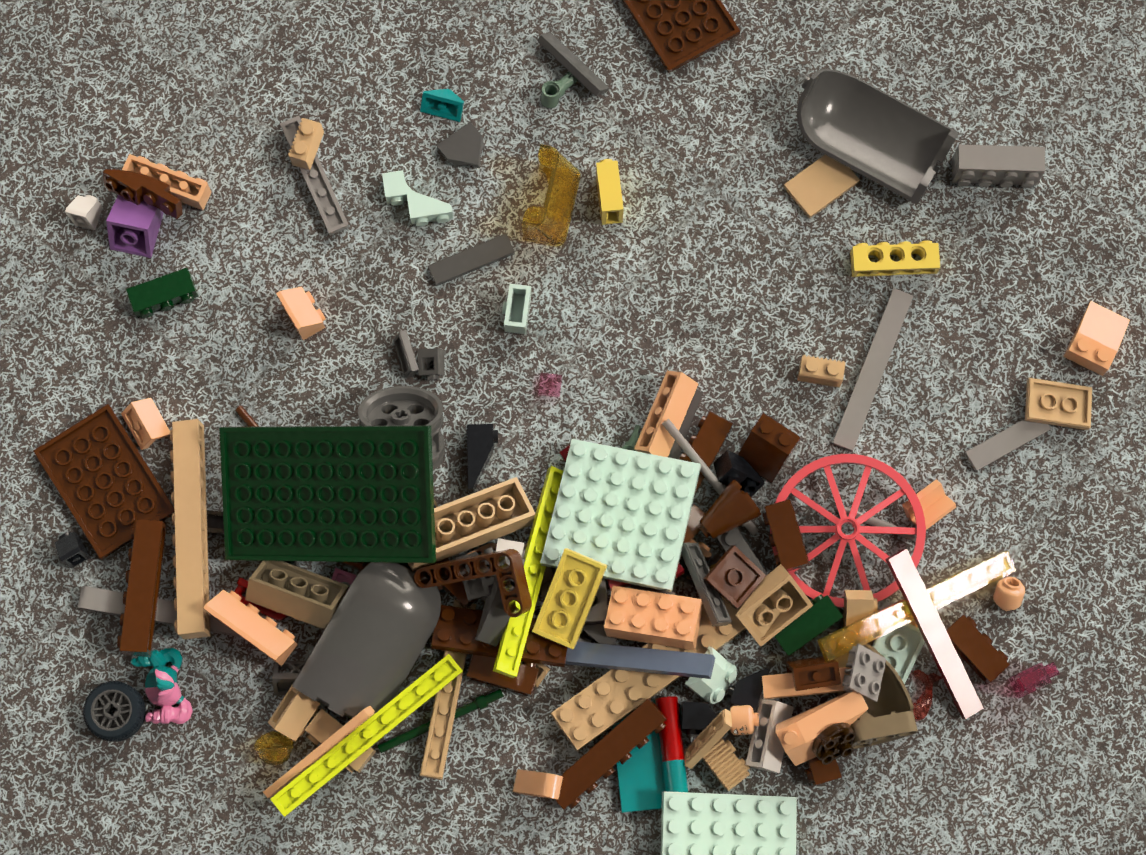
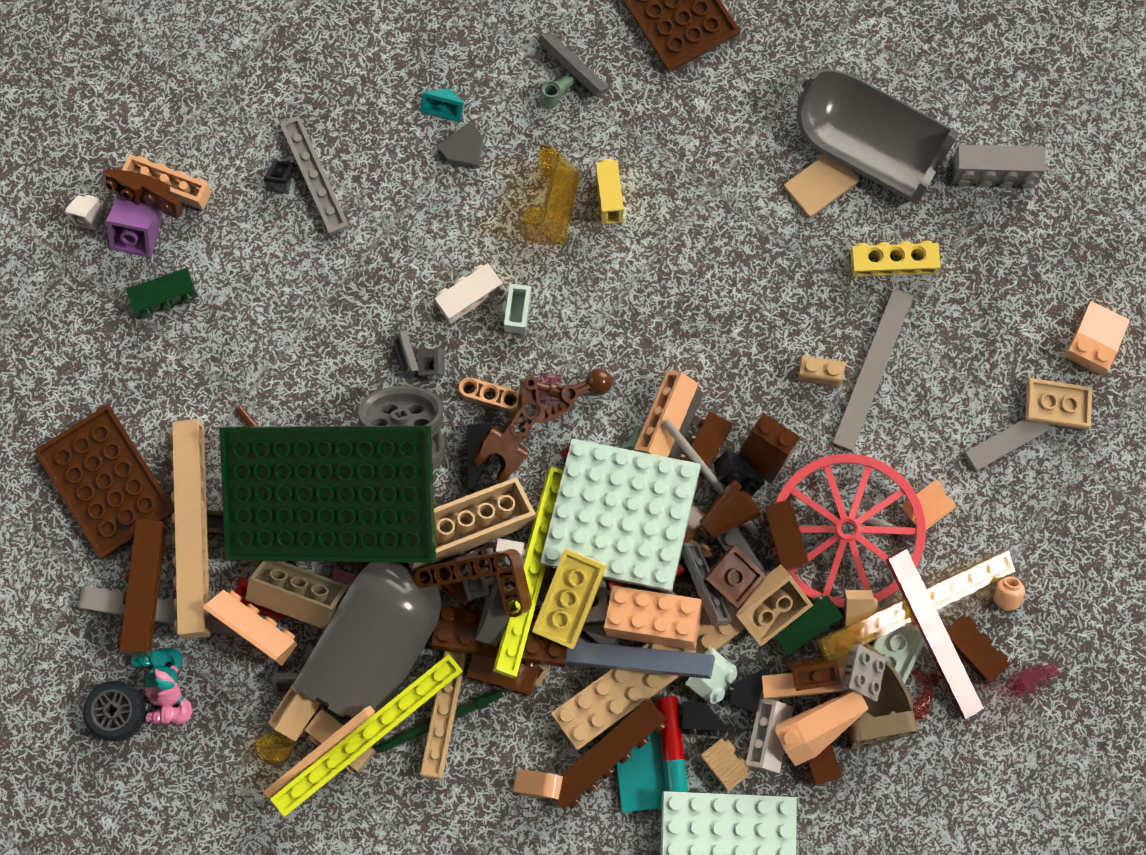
black slope [55,532,91,569] -> none
light nougat panel [121,398,170,450] -> none
light nougat slope [276,287,326,340] -> none
tan brick [288,118,324,170] -> none
light aqua arch [382,170,453,226] -> none
dark grey tile [428,233,515,286] -> none
tan tile [684,709,732,769] -> none
light nougat head [729,705,759,735] -> none
dark brown tile [812,723,856,765] -> none
none -> black slope [264,160,295,194]
none -> white brick [435,263,503,324]
none -> light nougat beam [459,378,519,413]
none -> reddish brown piece [471,368,612,483]

